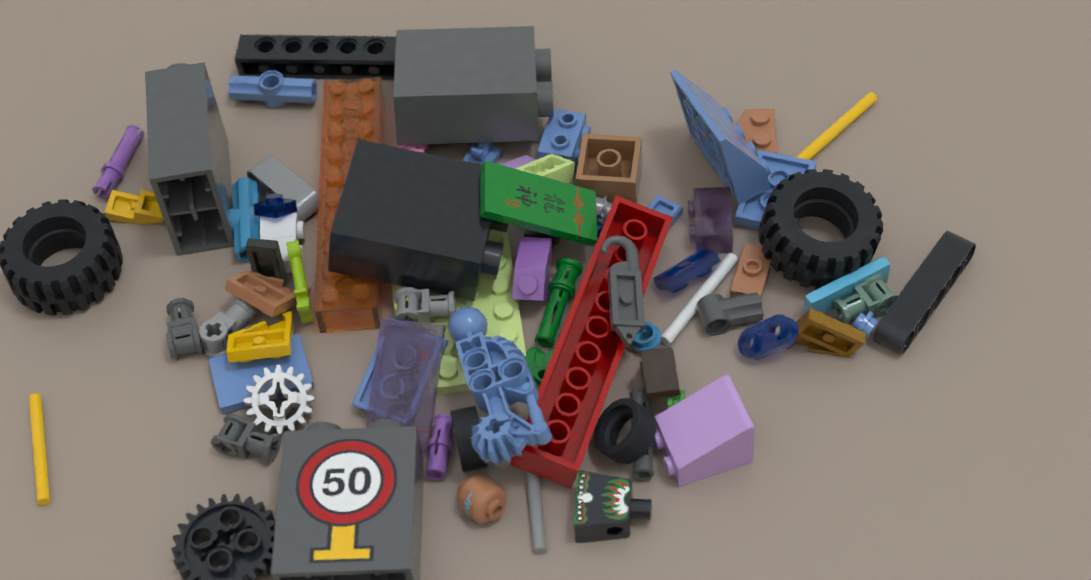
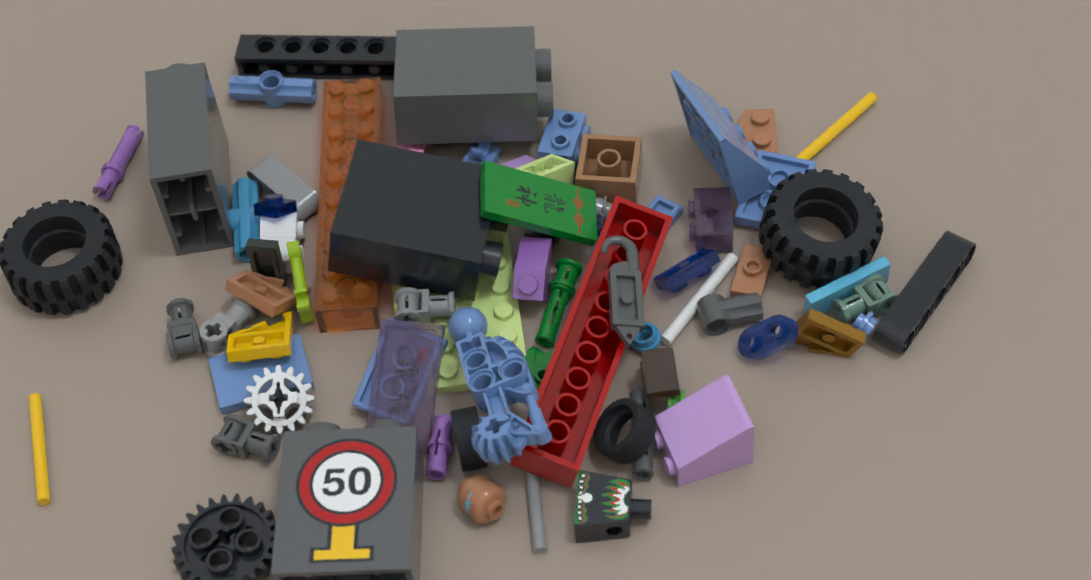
yellow slope [104,189,164,224] -> none

